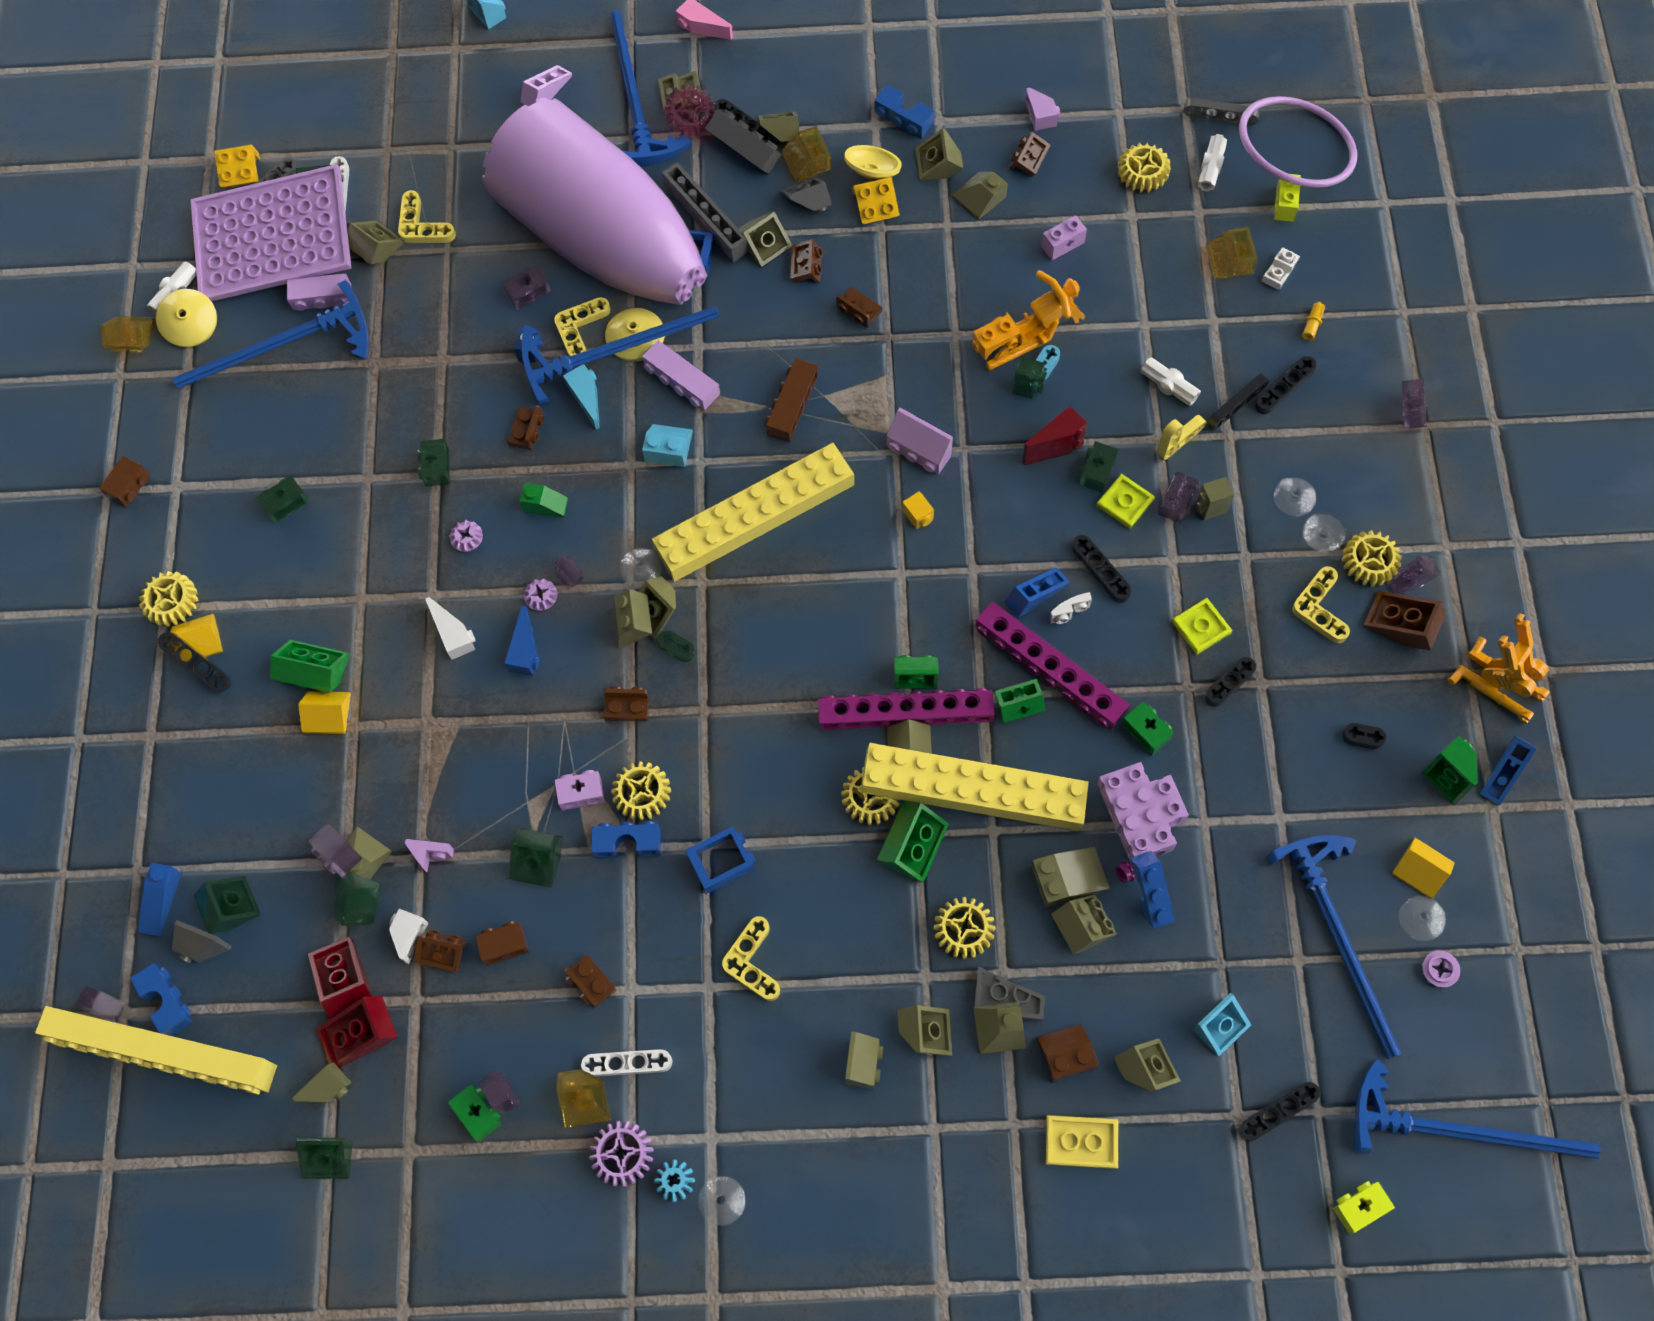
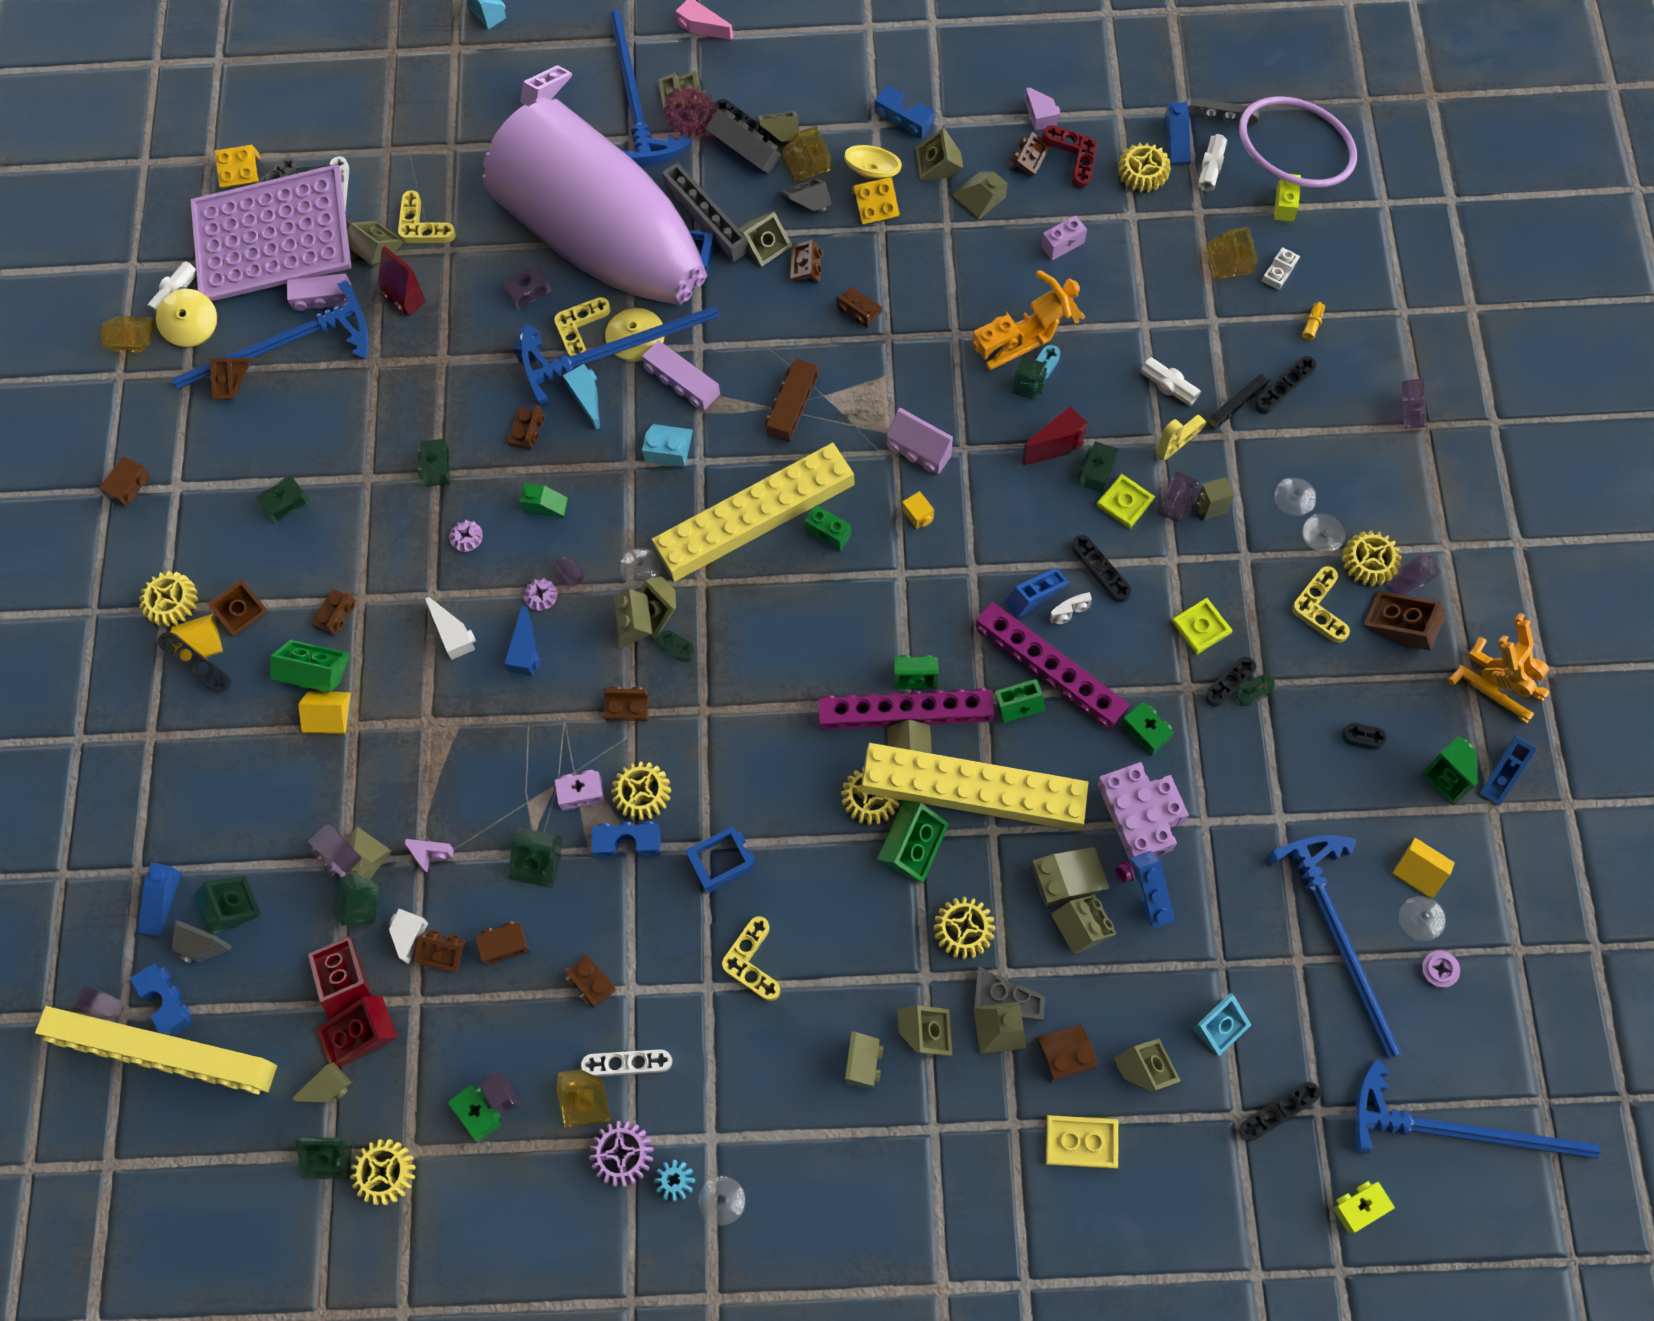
none -> reddish brown slope [207,578,268,636]
none -> reddish brown wing [210,358,251,399]
none -> reddish brown bracket [311,588,356,636]
none -> light yellow gear [350,1139,416,1205]
none -> dark red slope [377,246,426,316]
none -> green brick [805,505,852,552]
none -> dark red beam [1041,125,1097,189]
none -> blue slope [1164,102,1191,165]
none -> clear green beam [1236,674,1275,707]

